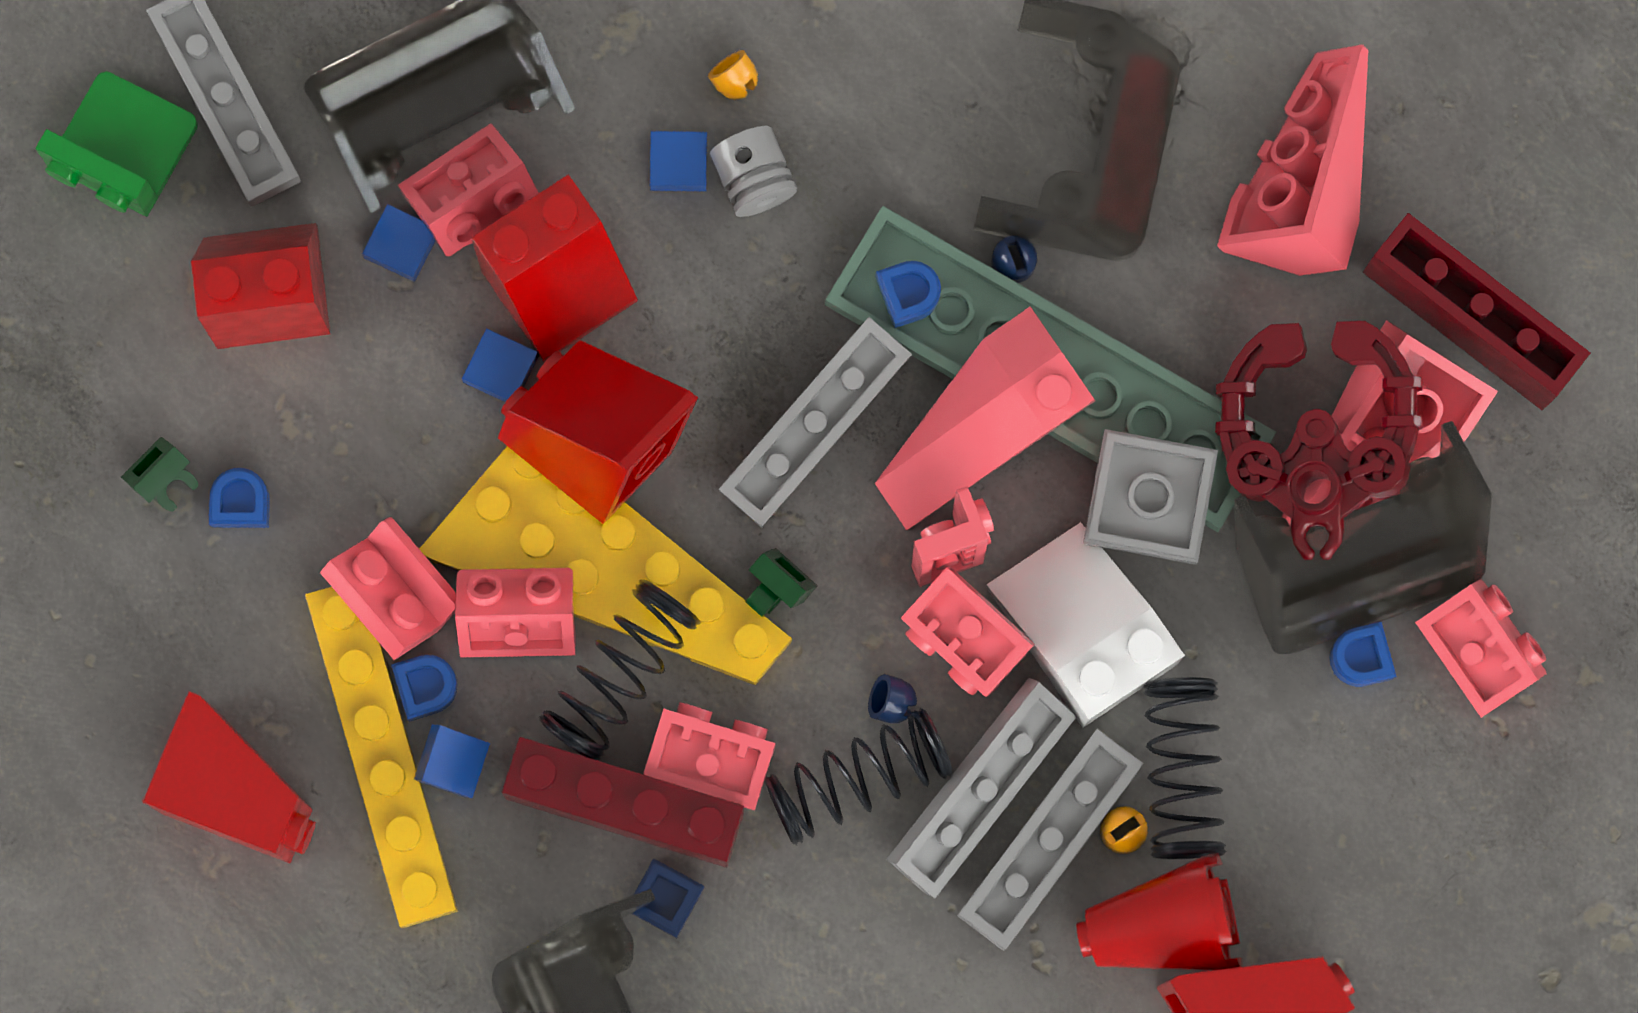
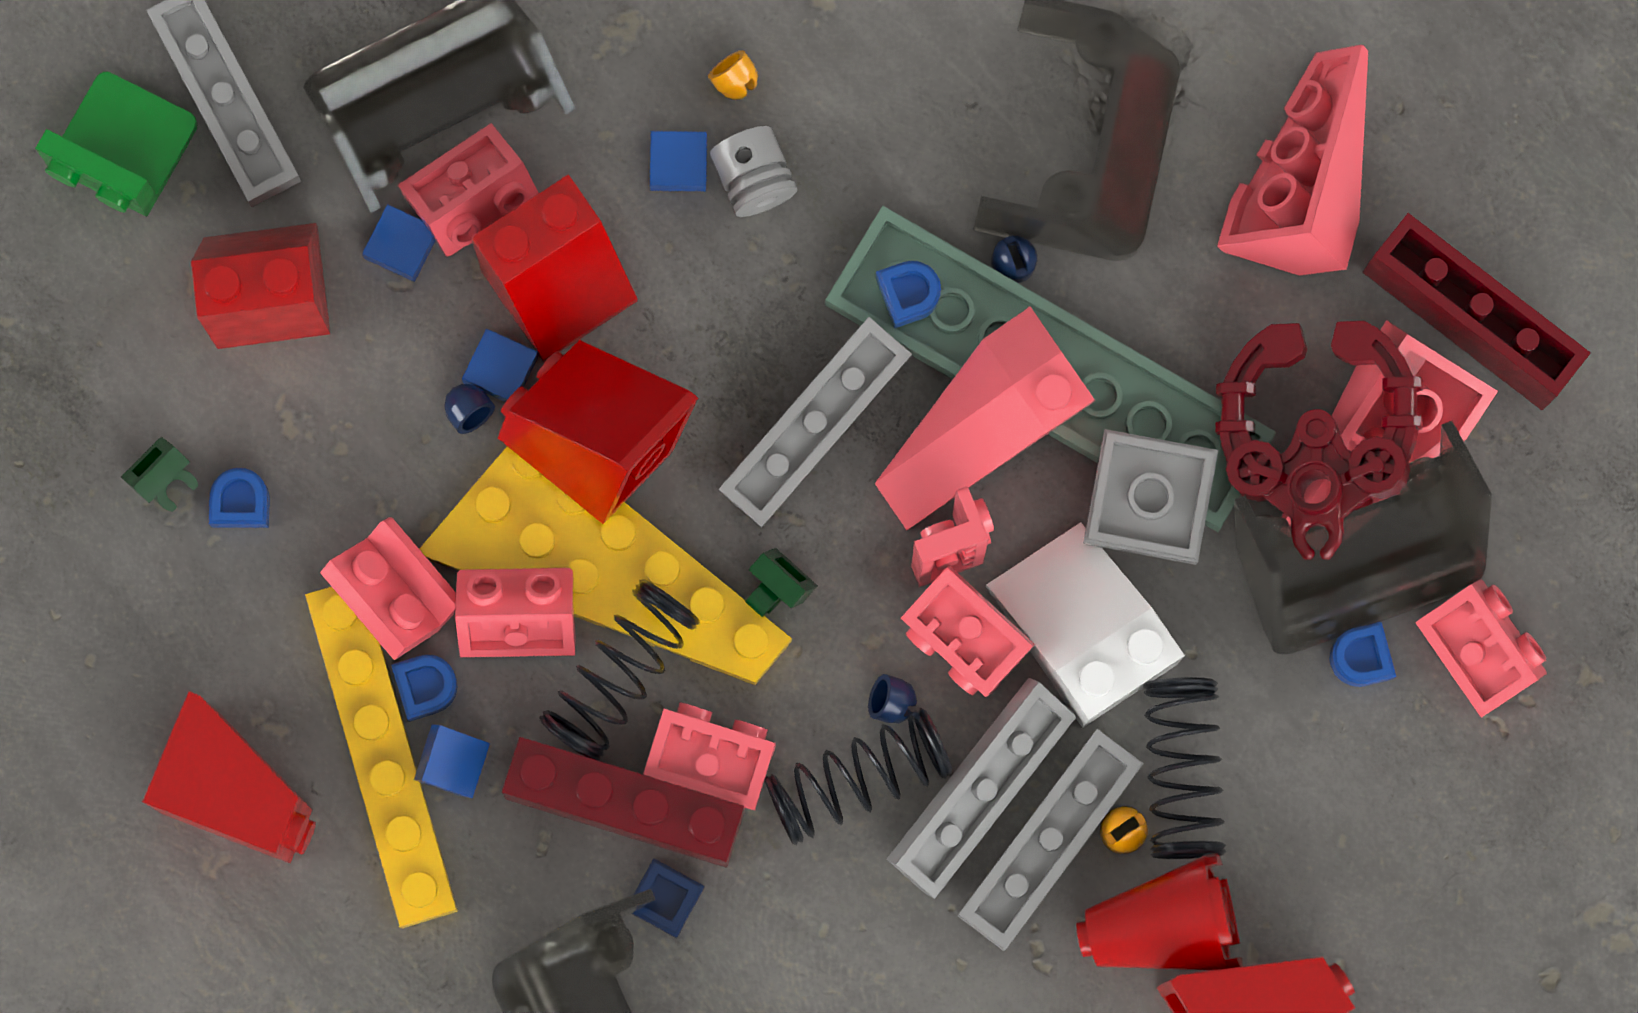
none -> dark blue hinge [444,384,495,434]

